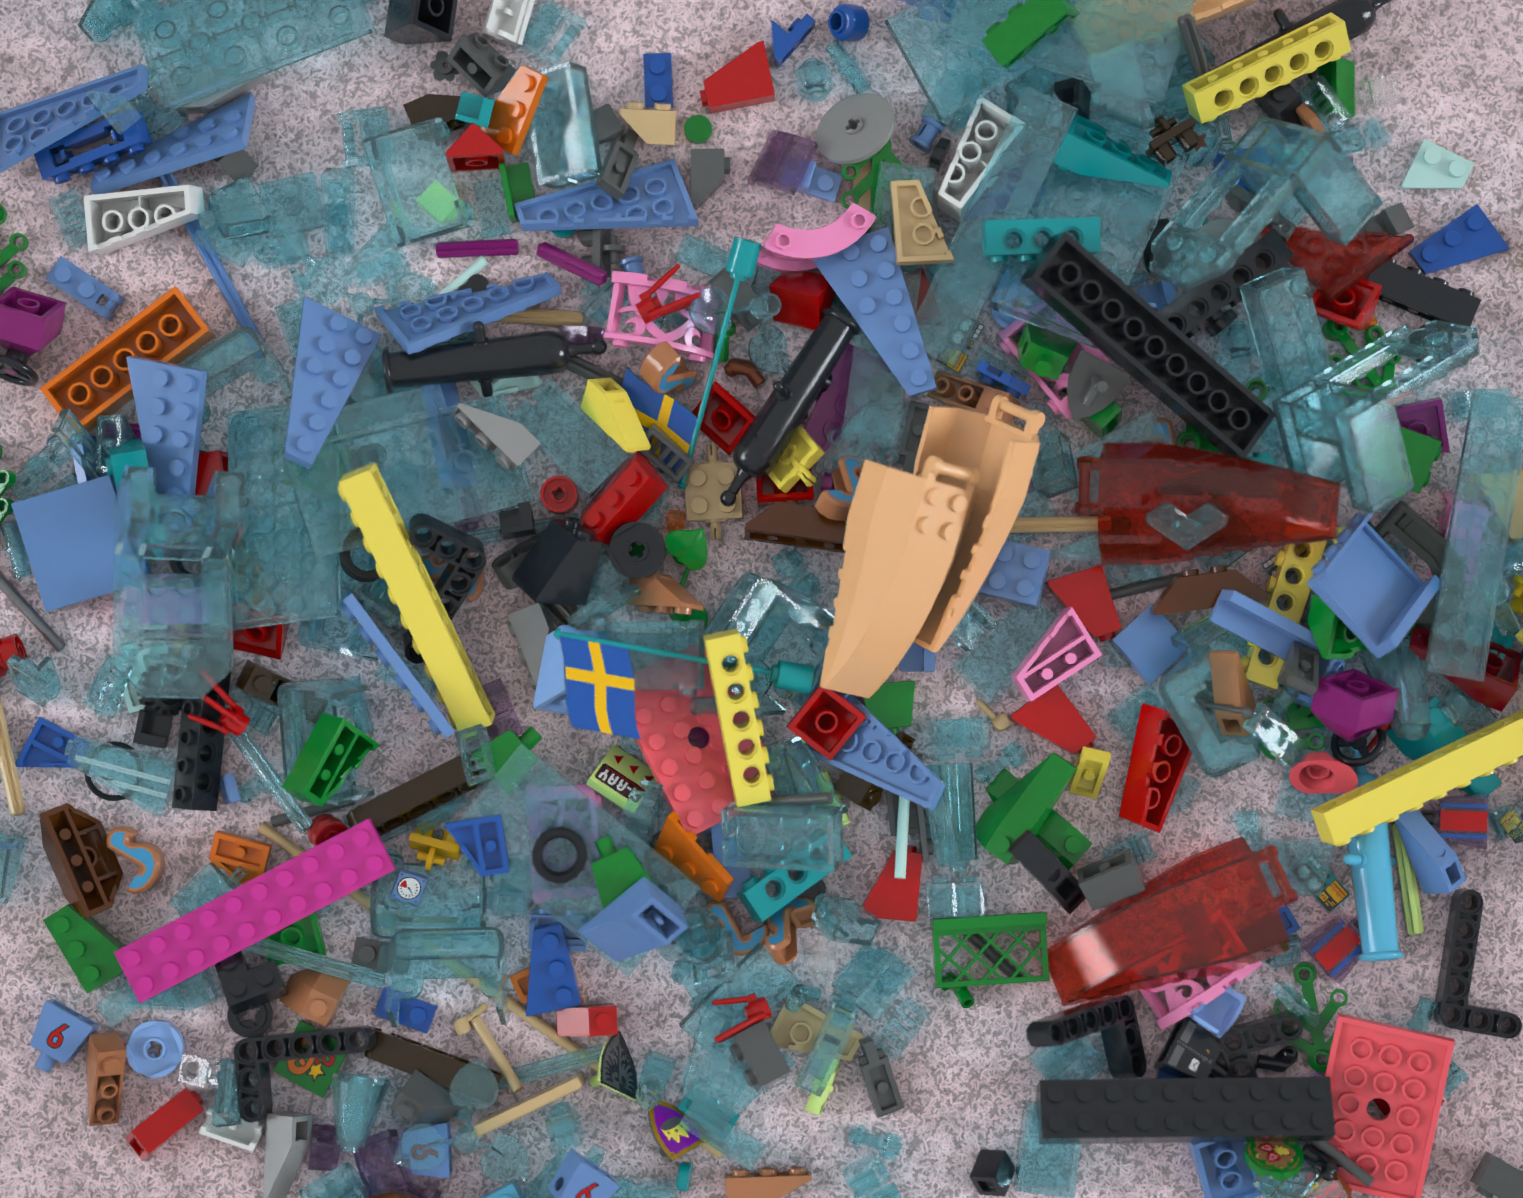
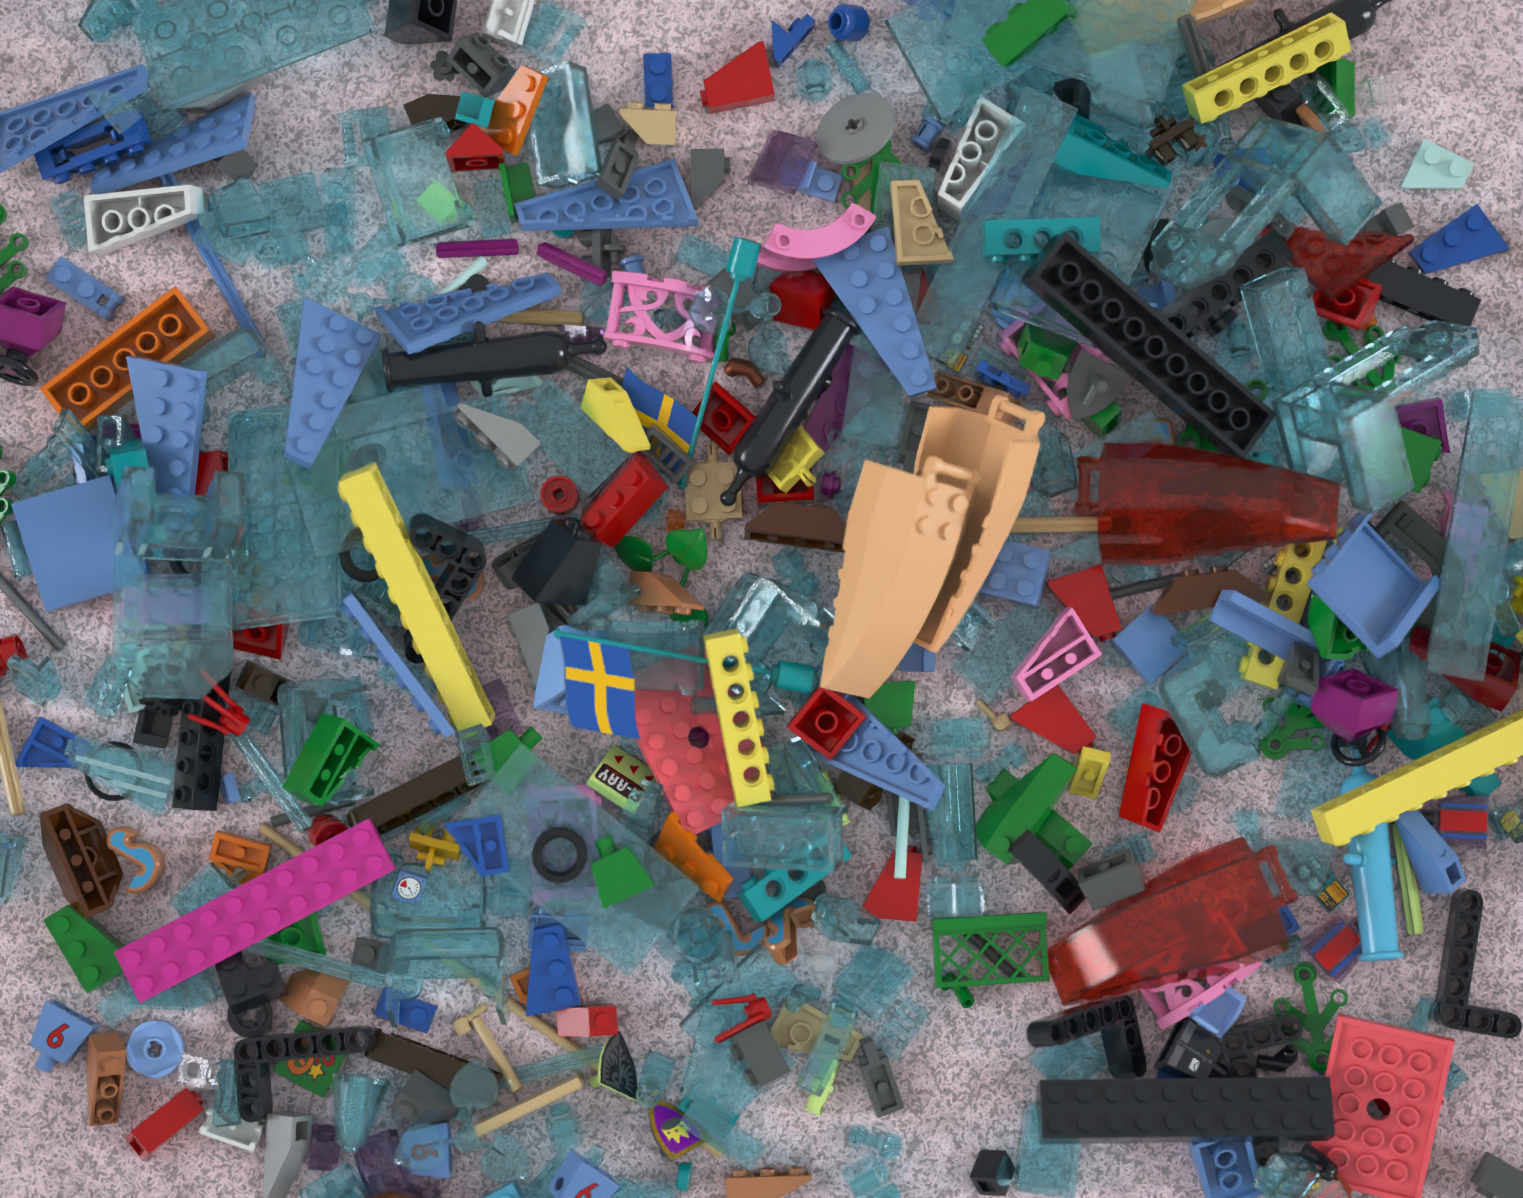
black panel [499,502,536,540] -> none
medium blue slope [579,876,688,962] -> none
black plate [609,522,666,579] -> none
red plant [635,264,702,324] -> none
nougat animal [640,341,697,393] -> none
green tile [684,115,712,144] -> none
nougat animal [814,455,863,521] -> none
clear light blue plate [1146,502,1228,550] -> none
dark grey hinge [1194,698,1252,718] -> none
nougat slope [1209,650,1259,737] -> none
clear light blue plate [1242,702,1305,768] -> none
tile [1244,1141,1304,1181] -> none
clear light blue tile [1272,981,1324,1027] -> none
coral piece [1289,751,1358,794] -> none
dark grey bar [1309,1141,1374,1187] -> none

